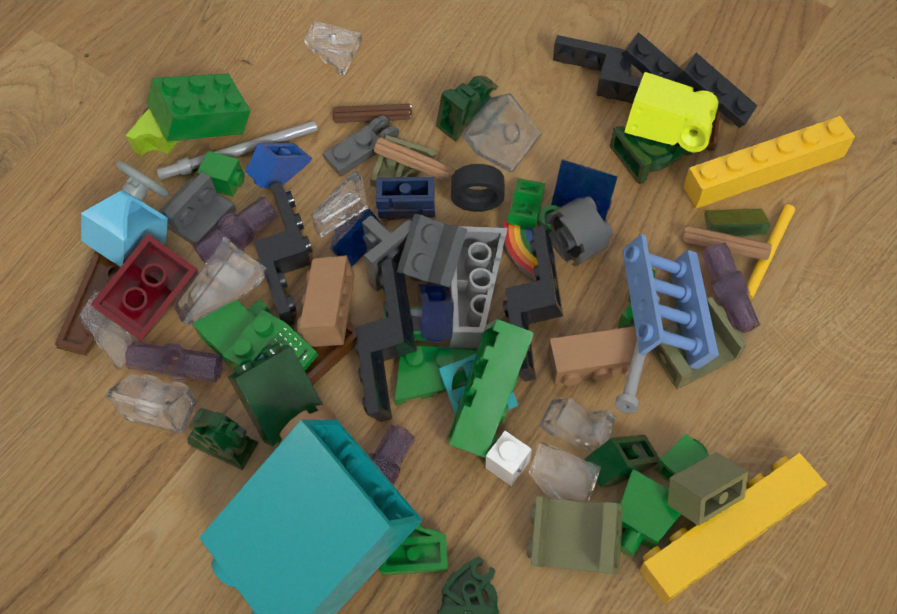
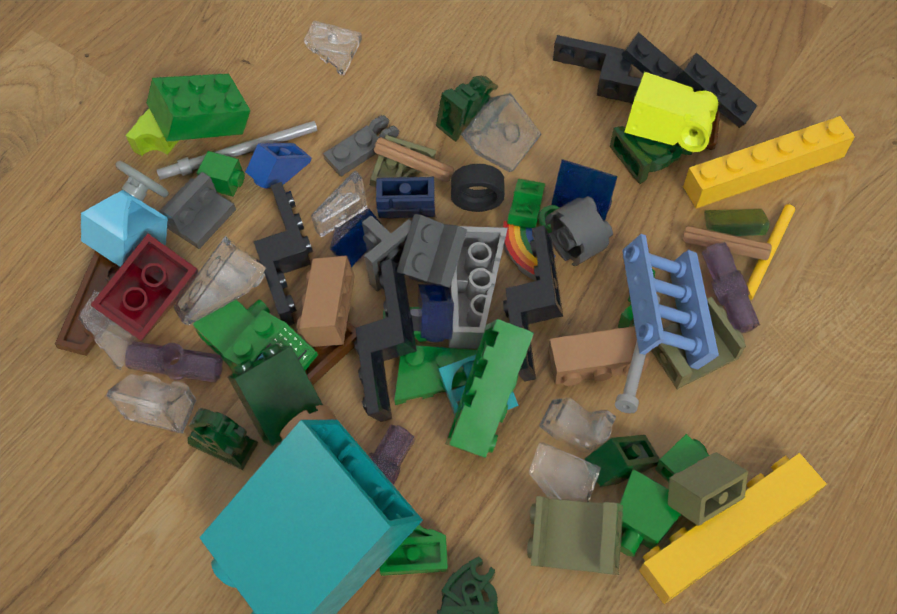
clear purple piece [193,197,278,266] -> none
reddish brown axle [333,103,412,123] -> none
white brick [486,431,532,487] -> none

